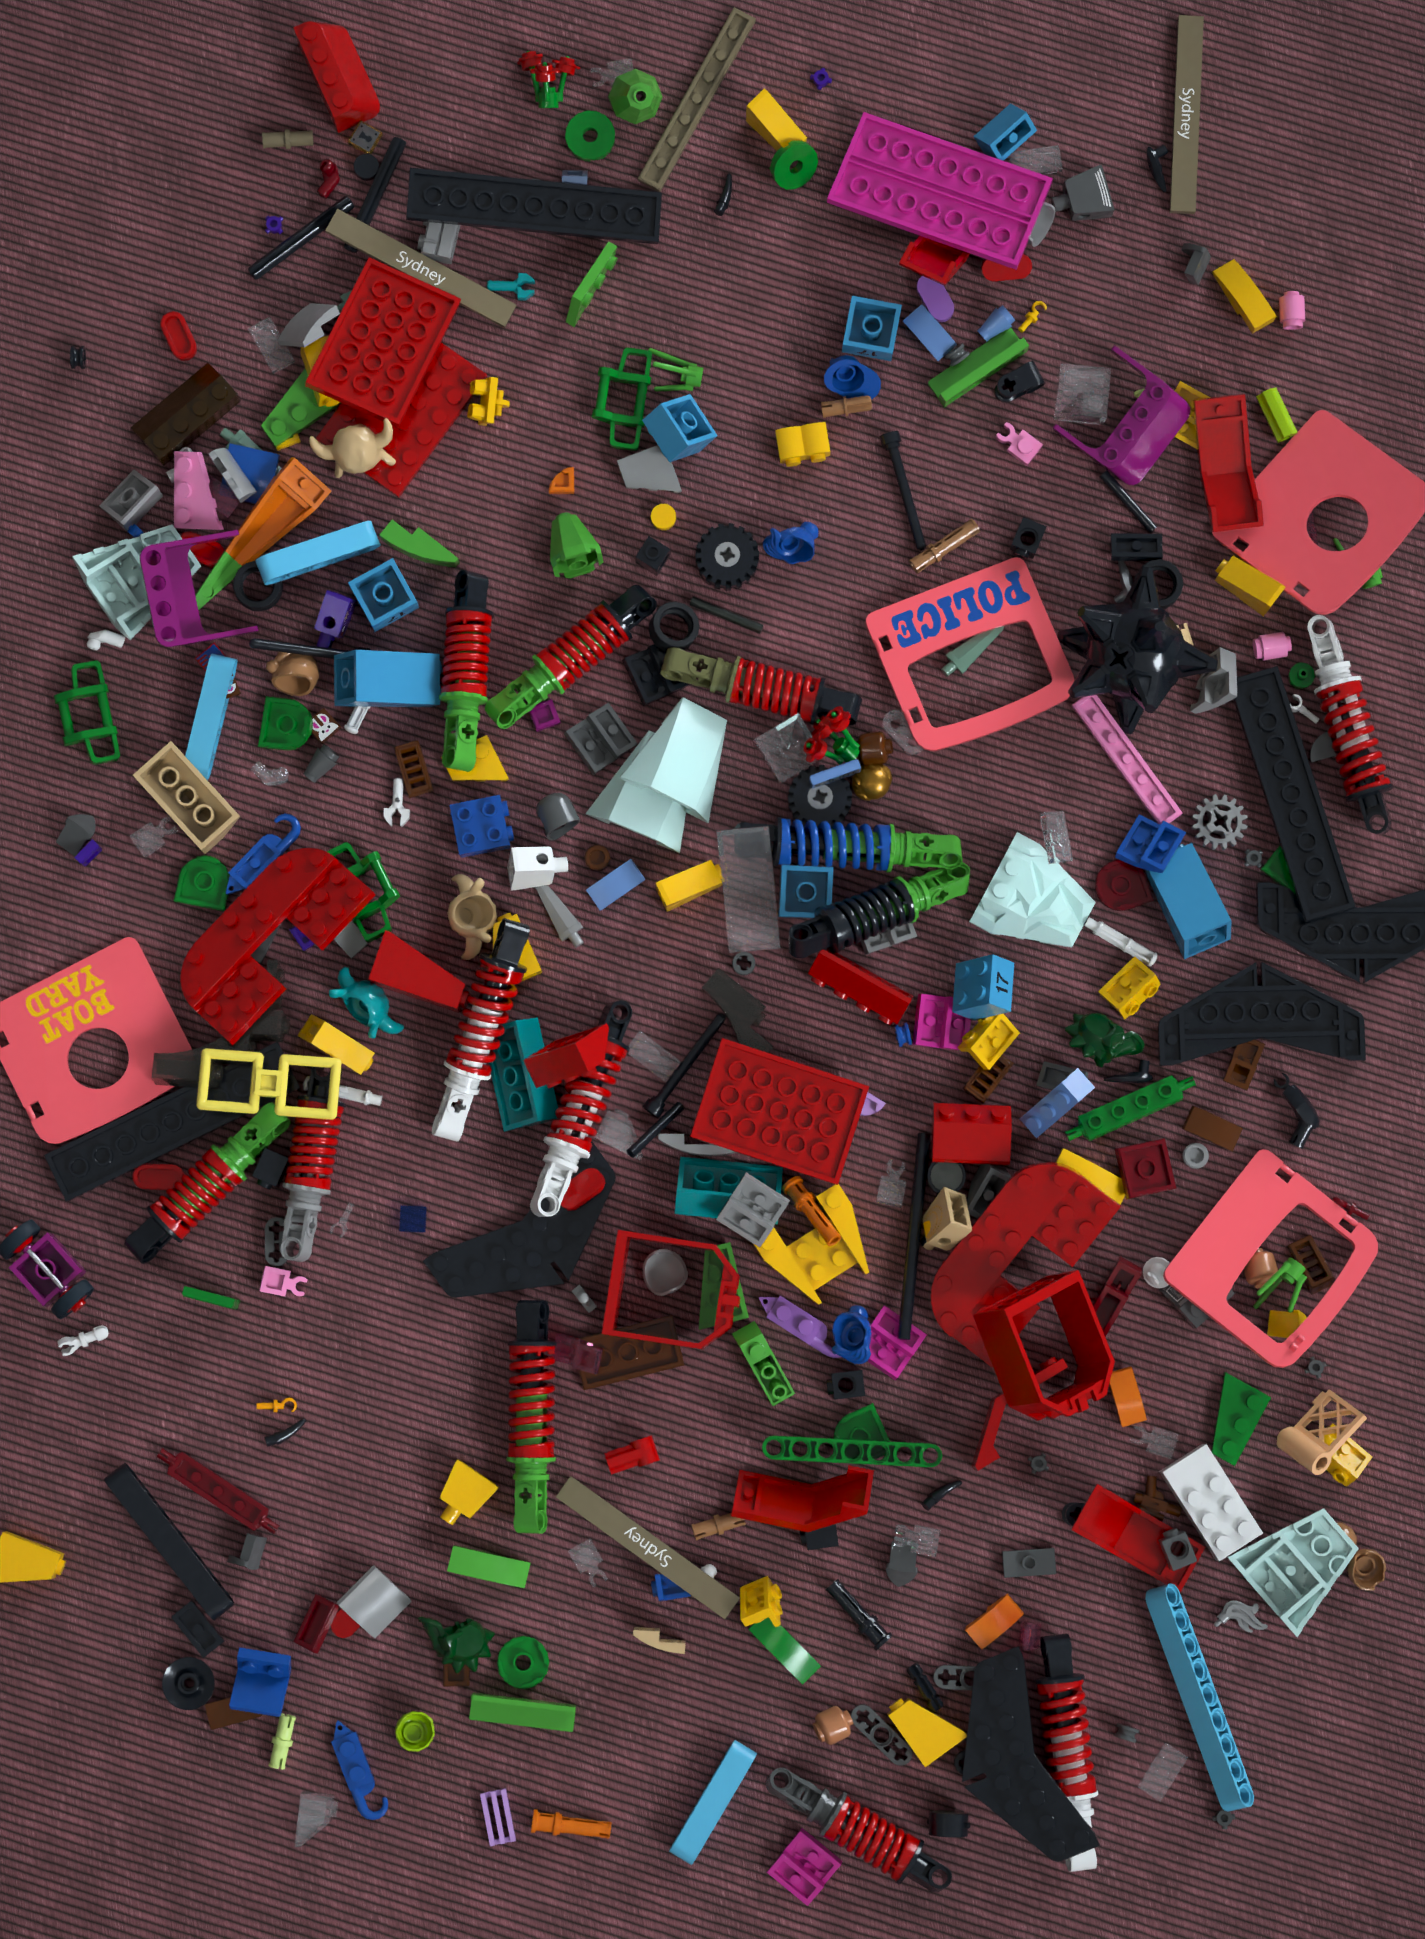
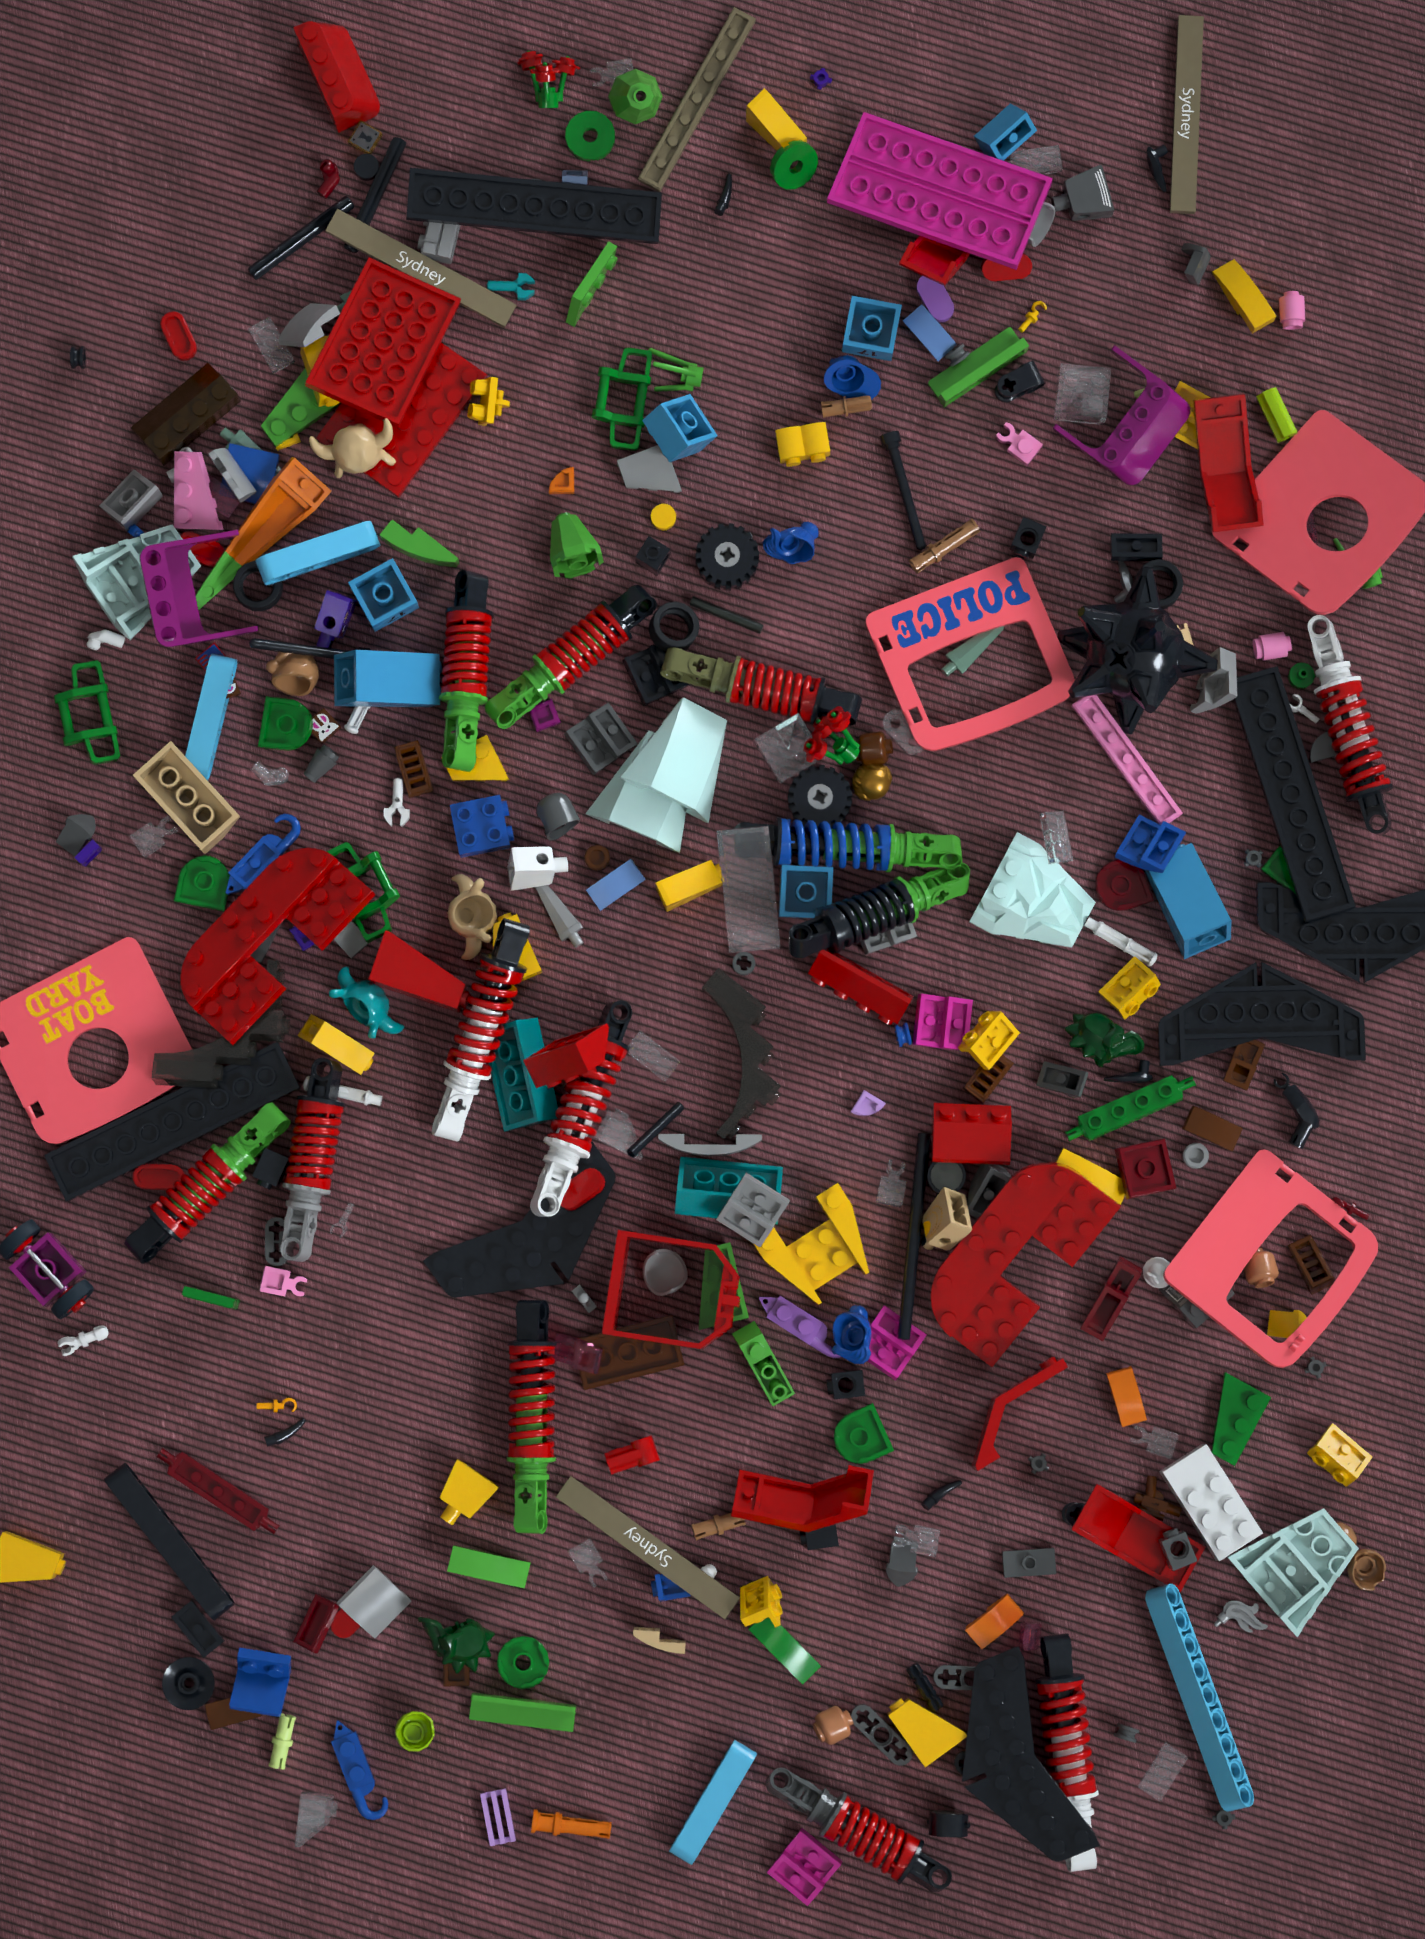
light yellow bar [196,1048,342,1120] -> none
dark grey tile [227,1533,267,1570] -> none
dark tan pin [262,129,314,149] -> none
dark purple piece [265,216,284,234] -> none
clear blue tile [399,1206,427,1233] -> none
black piece [642,1013,726,1119] -> none
red plate [690,1038,869,1185] -> none
green beam [762,1436,942,1467] -> none
orange pin [782,1176,841,1246] -> none
medium blue tile [809,759,861,789] -> none
black pin [826,1579,893,1651] -> none
dark azure brick [952,954,1014,1020] -> none
red container [973,1270,1115,1421] -> none
medium blue cone [977,305,1015,342] -> none
medium blue brick [1020,1068,1095,1138] -> none
black bar [1100,471,1157,533] -> none
light grey gear [1191,794,1248,850] -> none
yellow slope [1215,556,1285,617] -> none
bright green plant [1254,1257,1307,1313] -> none
light nougat piece [1277,1389,1367,1475] -> none

